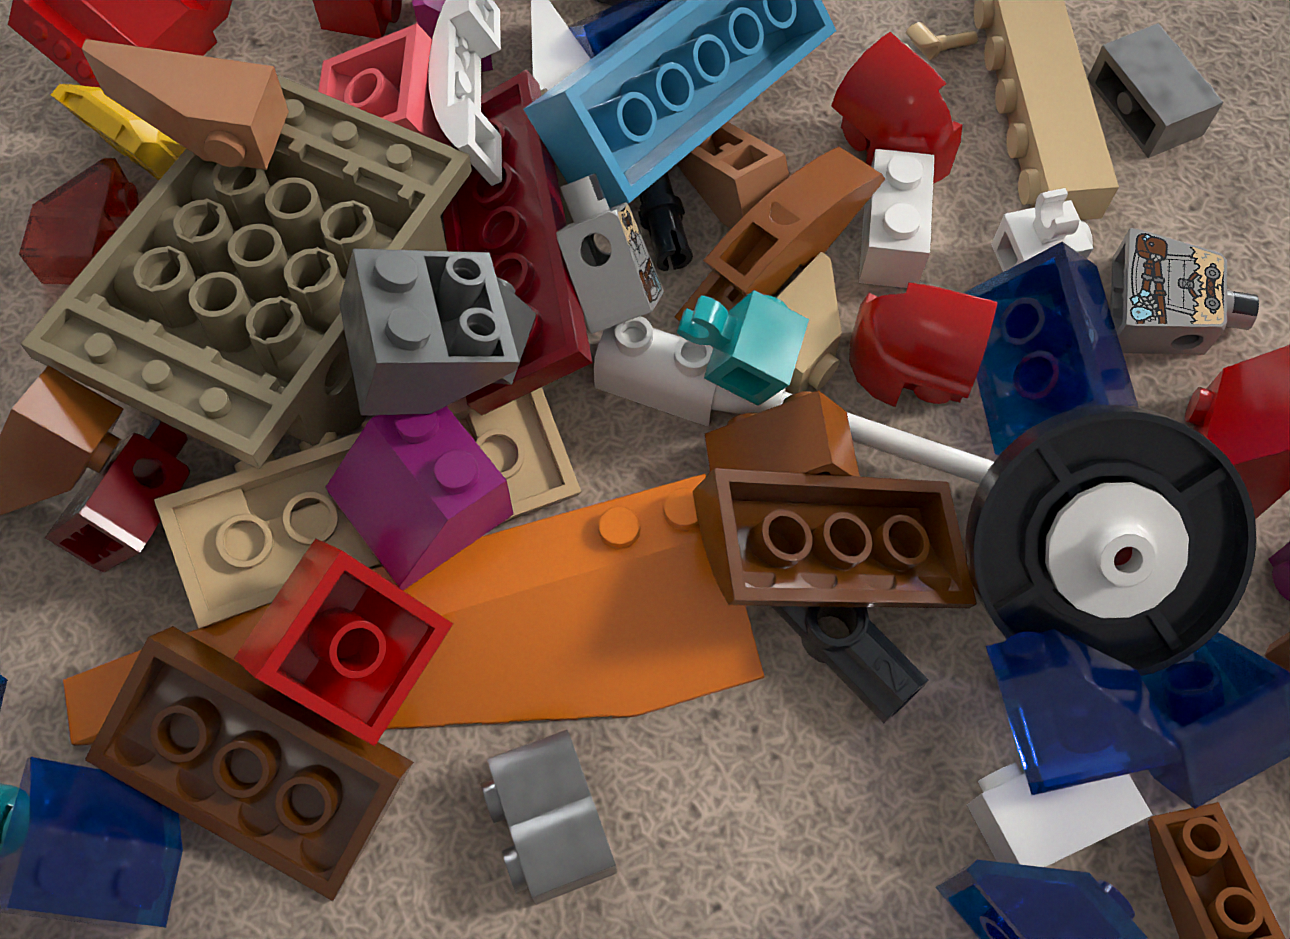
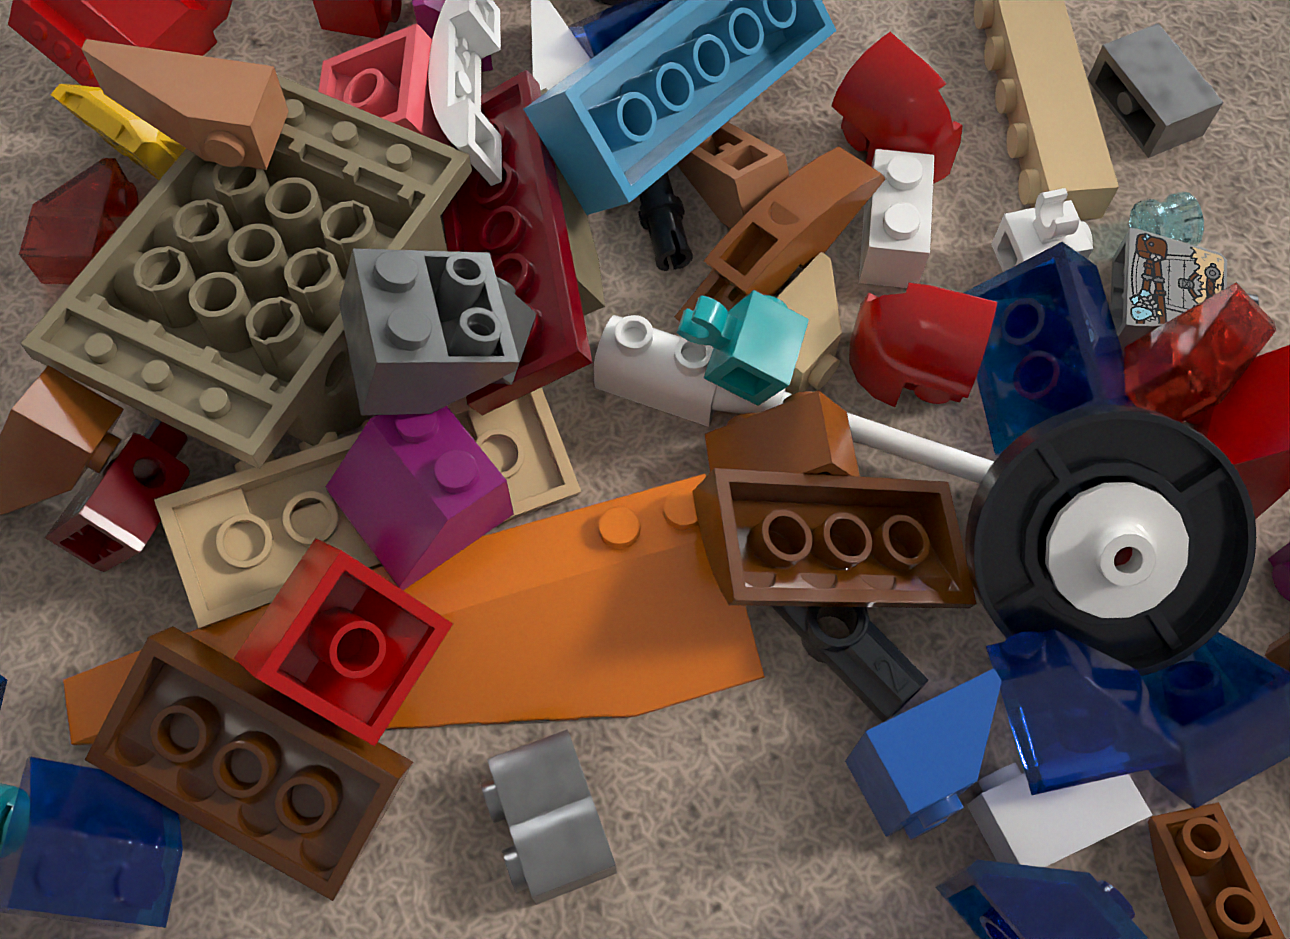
light grey torso [556,173,664,334] -> none
tan hand [905,22,978,60] -> none
none -> blue slope [845,668,1002,840]
none -> clear red slope [1124,282,1276,423]
none -> clear light blue wheel [1129,191,1204,246]

